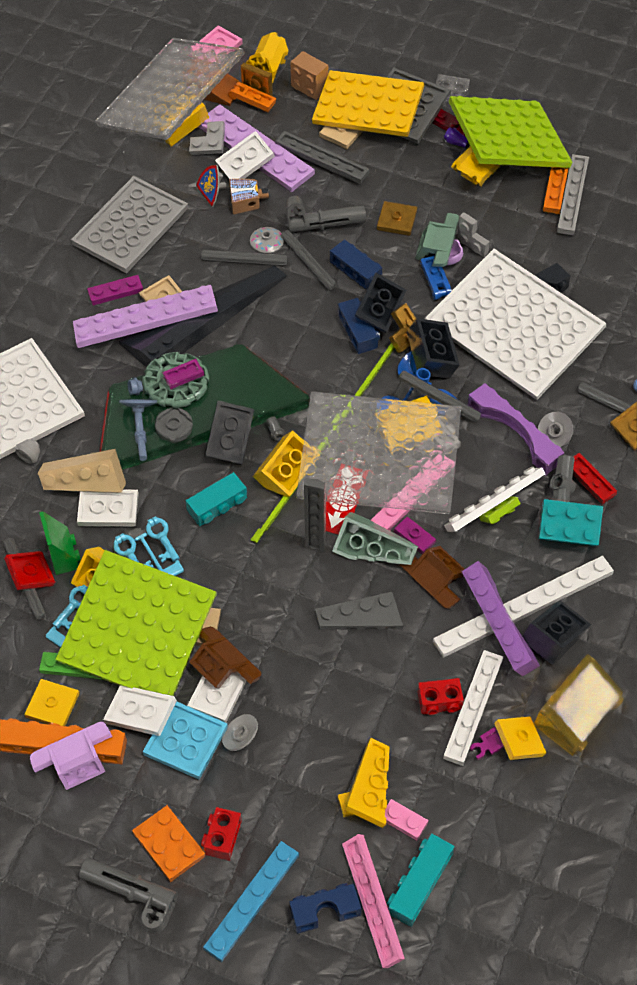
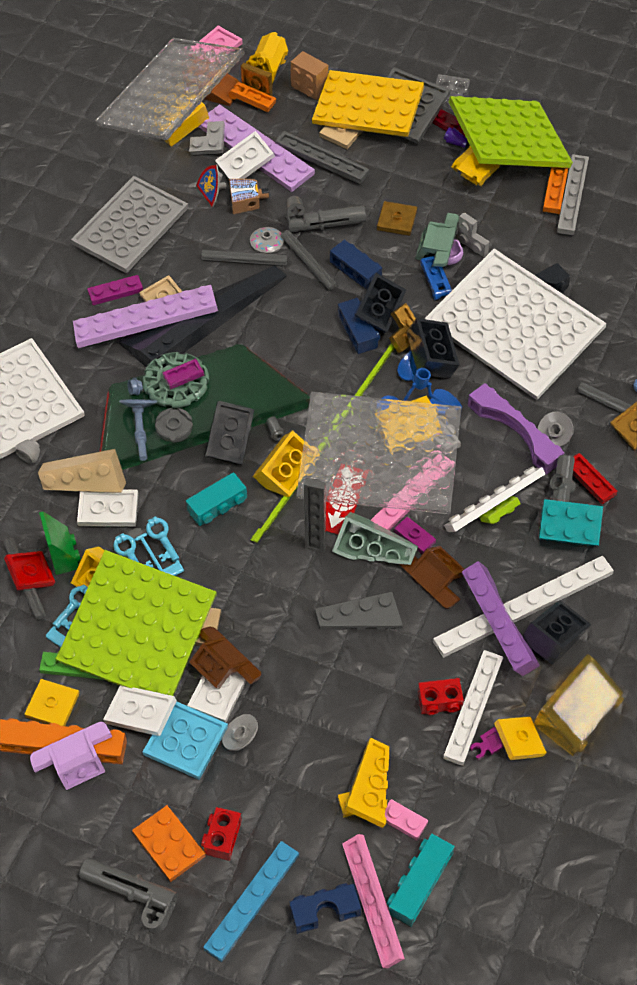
dark grey axle [398,371,481,422] -> none

